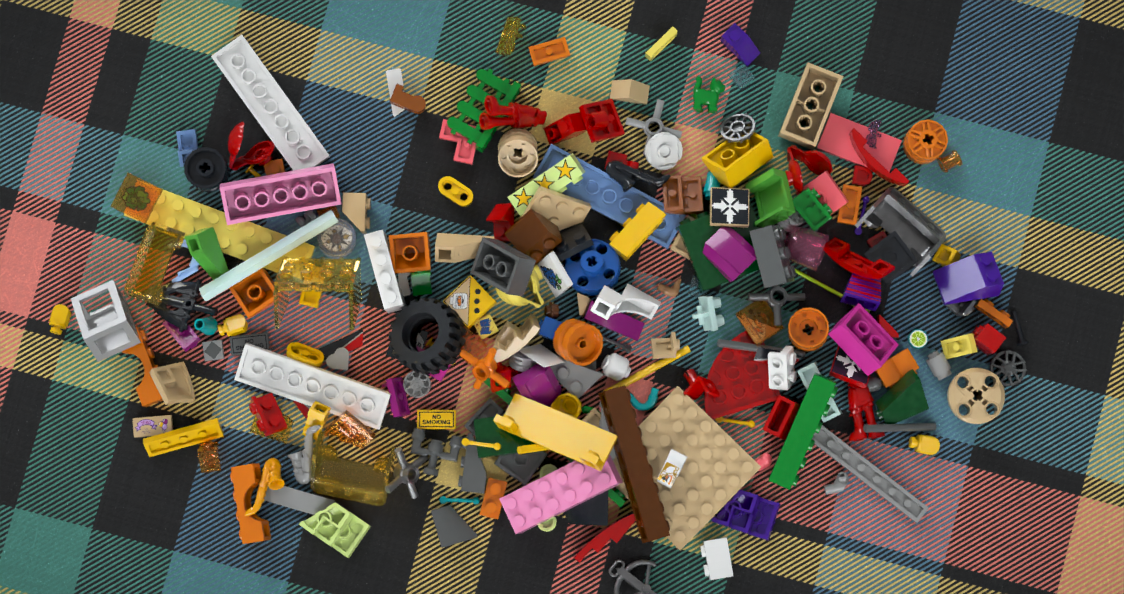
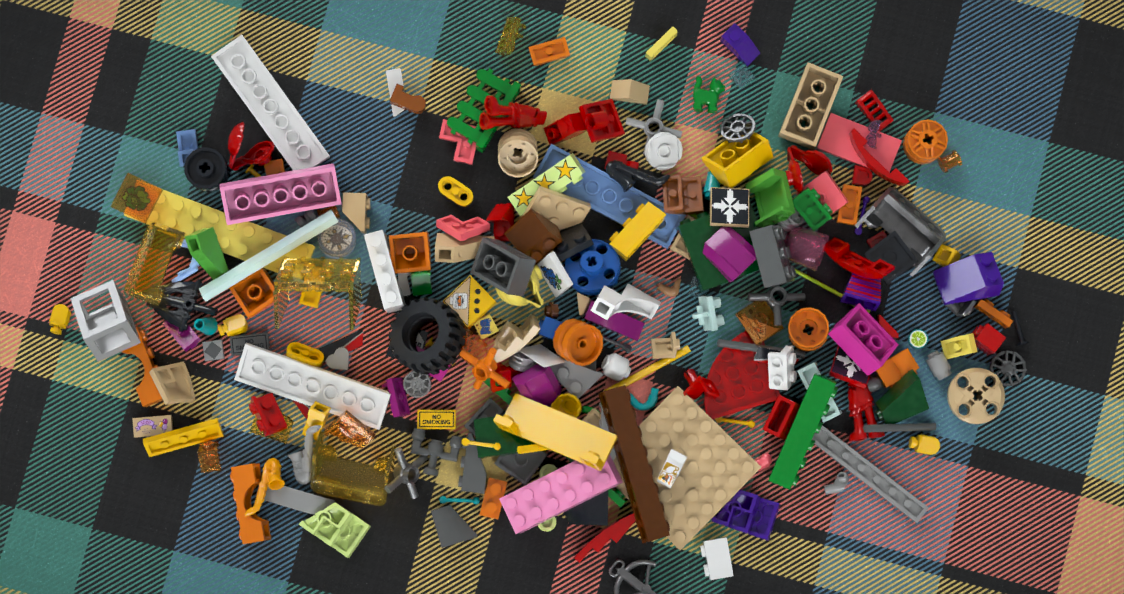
none -> coral plate [436,215,490,241]
none -> red slope [855,89,894,132]

